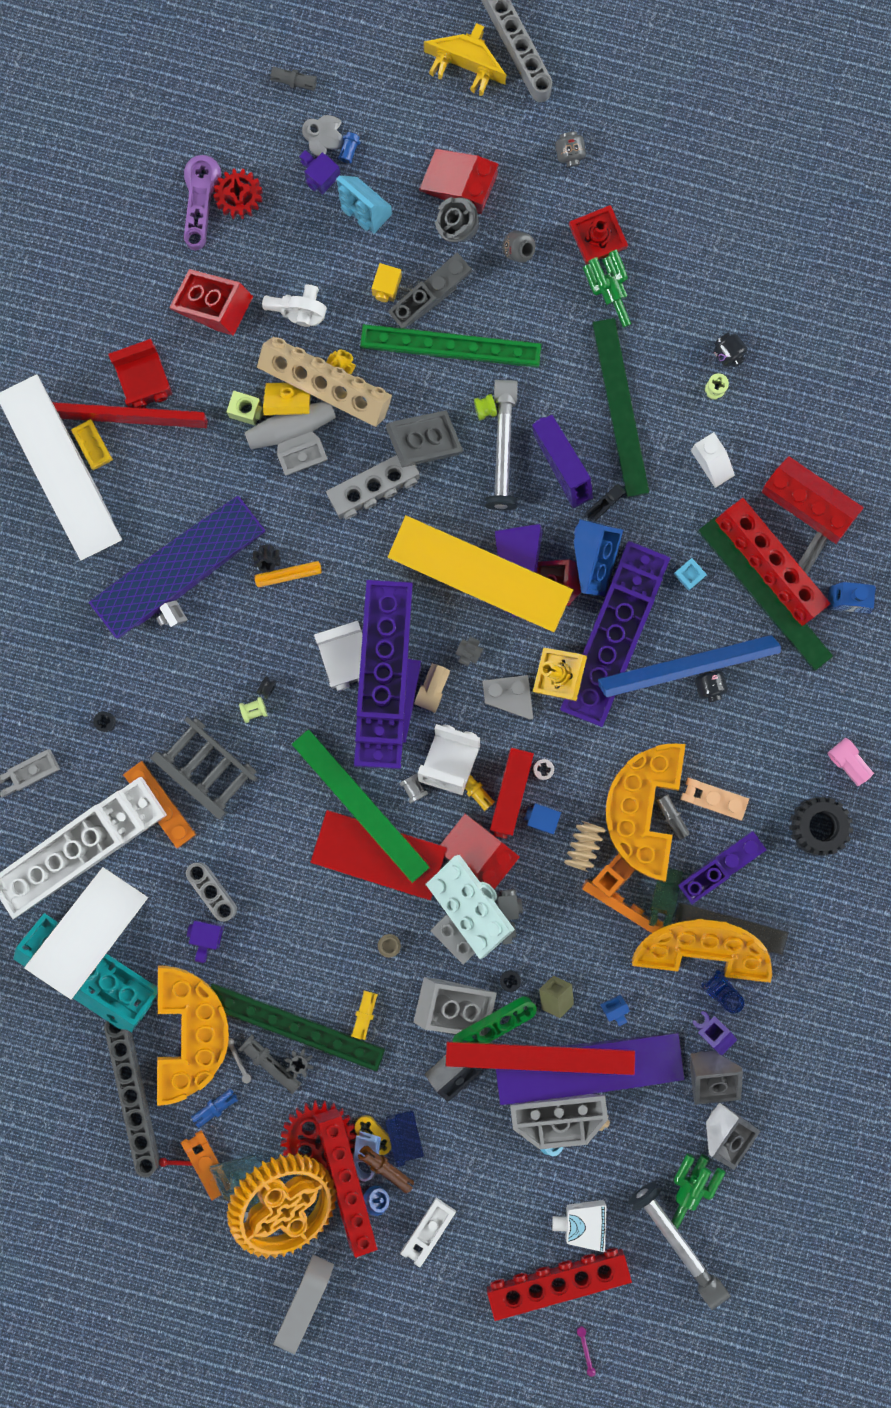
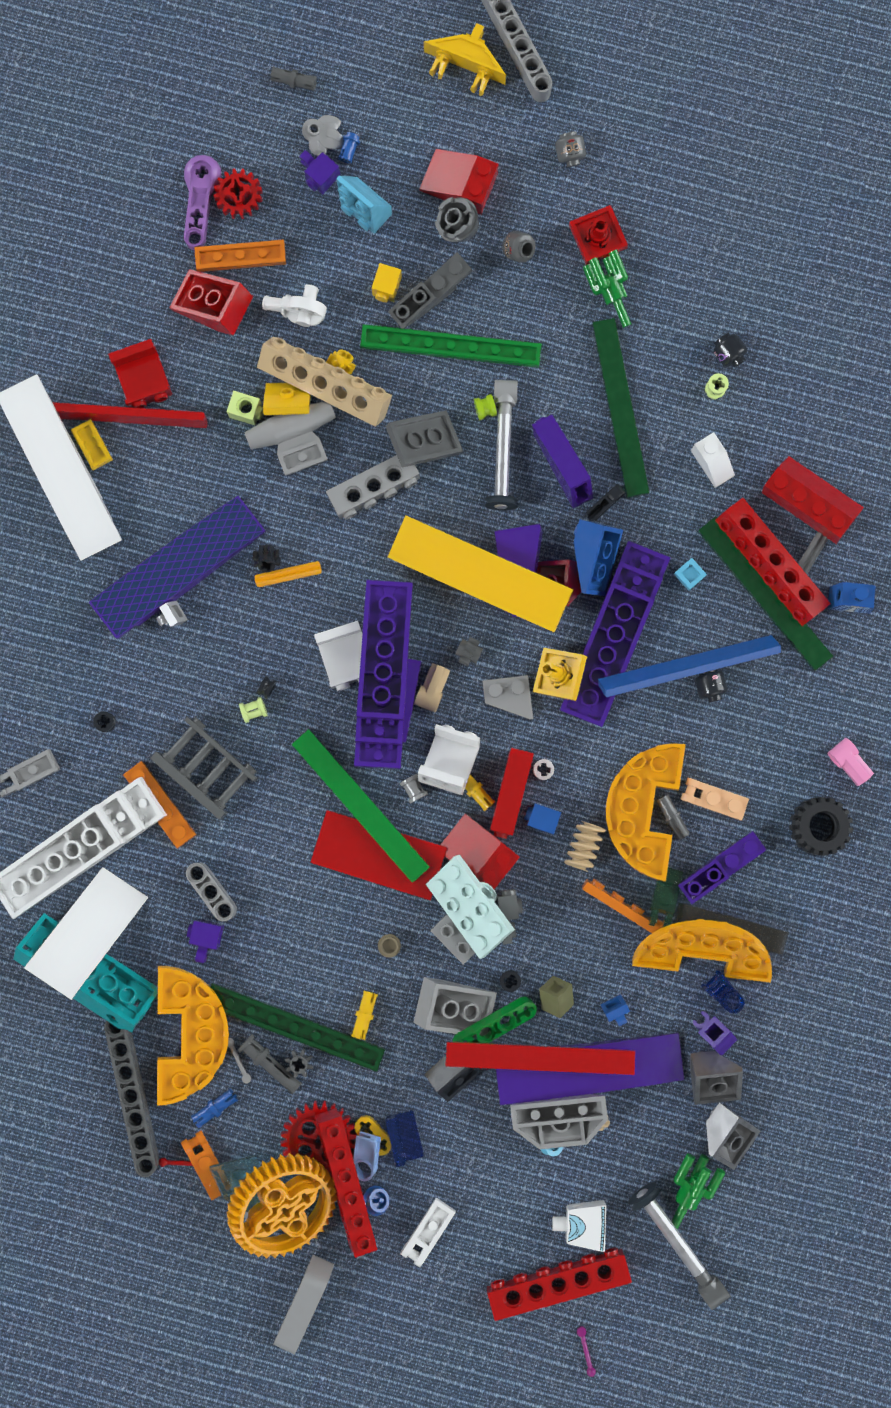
reddish brown pin [358,1146,414,1193] -> none
orange slope [592,853,635,898] -> none
none -> orange plate [194,240,287,272]

